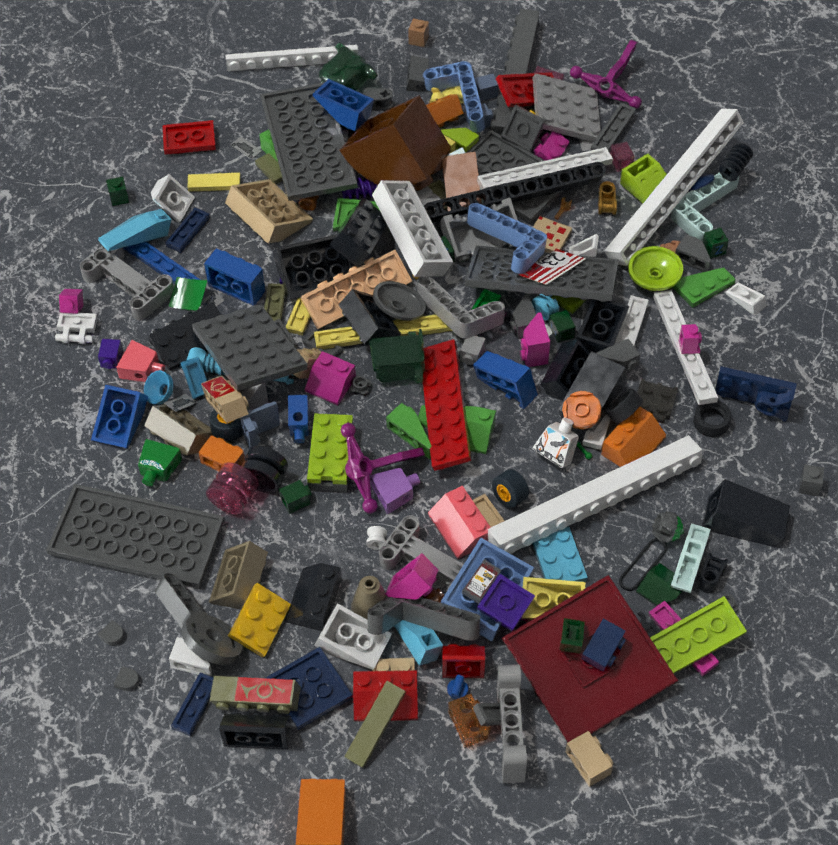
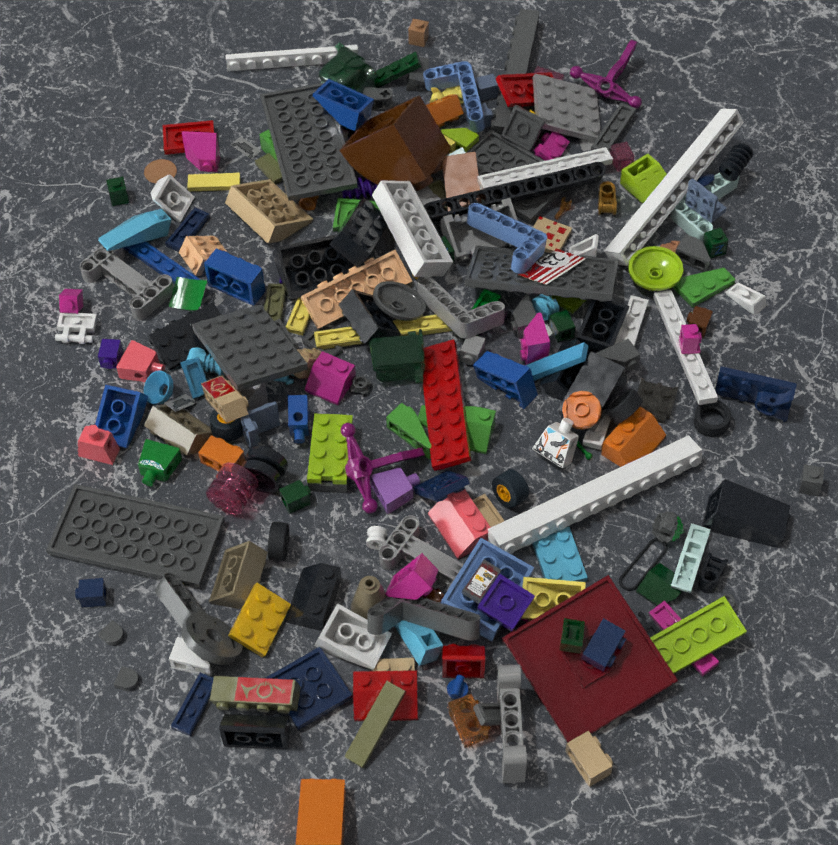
none -> dark blue brick [75,578,107,608]
none -> coral torso [78,425,120,465]
none -> medium nougat sticker [144,159,177,184]
none -> light nougat bracket [179,235,227,276]
none -> dark pink slope [182,131,220,172]
none -> black tyre [268,522,290,561]
none -> dark green plate [372,52,421,88]
none -> dark blue plate [413,470,470,502]
none -> dark azure tile [526,342,588,380]
none -> sand blue bracket [685,178,727,223]
none -> reddish brown brick [686,306,713,338]

